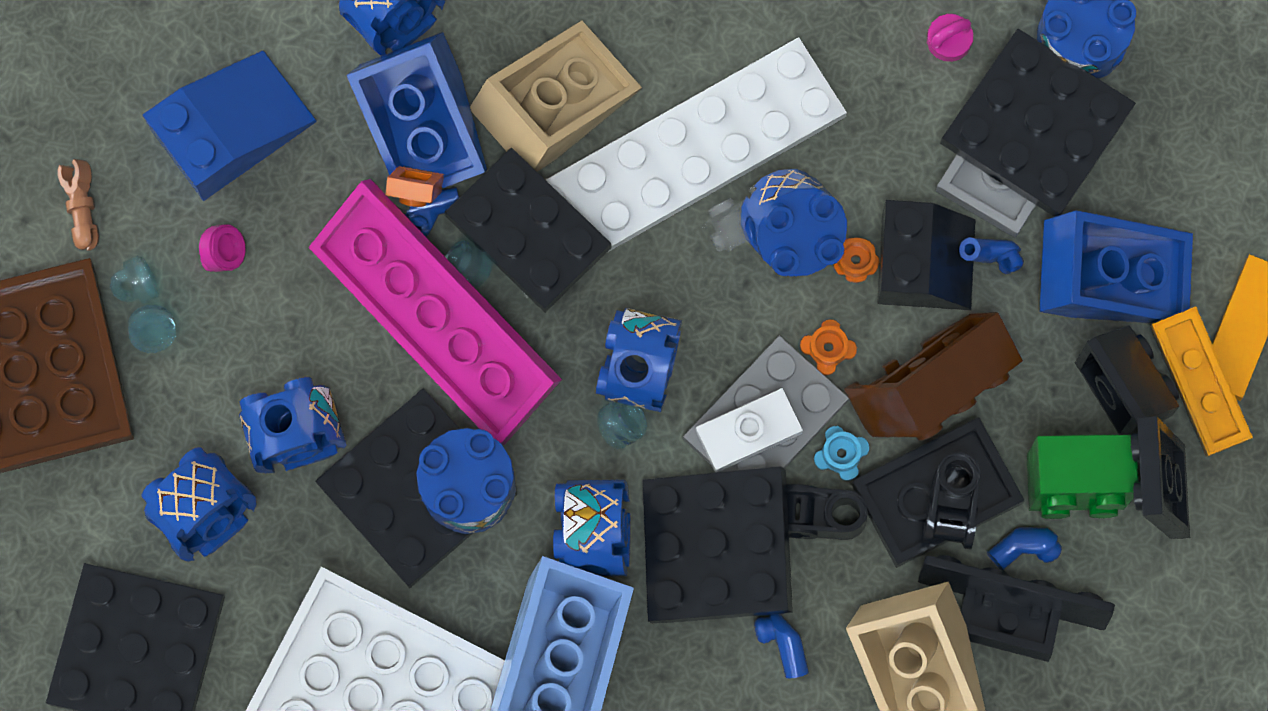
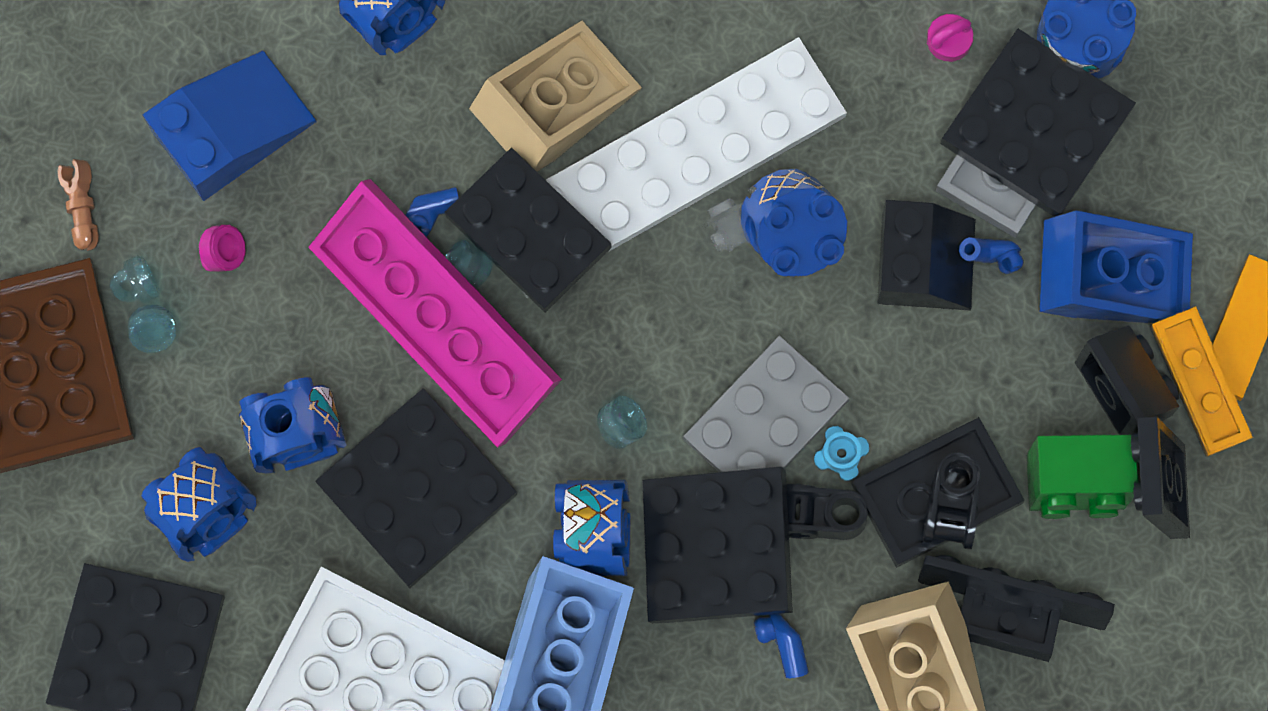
blue slope [346,32,487,188] -> none
orange plate [385,166,444,207] -> none
blue brick [416,428,516,534] -> none
blue brick [596,308,682,412] -> none
white plate [695,388,803,473] -> none
orange plate [800,320,857,375] -> none
orange plate [833,238,879,283] -> none
reddish brown wedge [844,312,1023,440] -> none
blue arm [987,527,1062,570] -> none

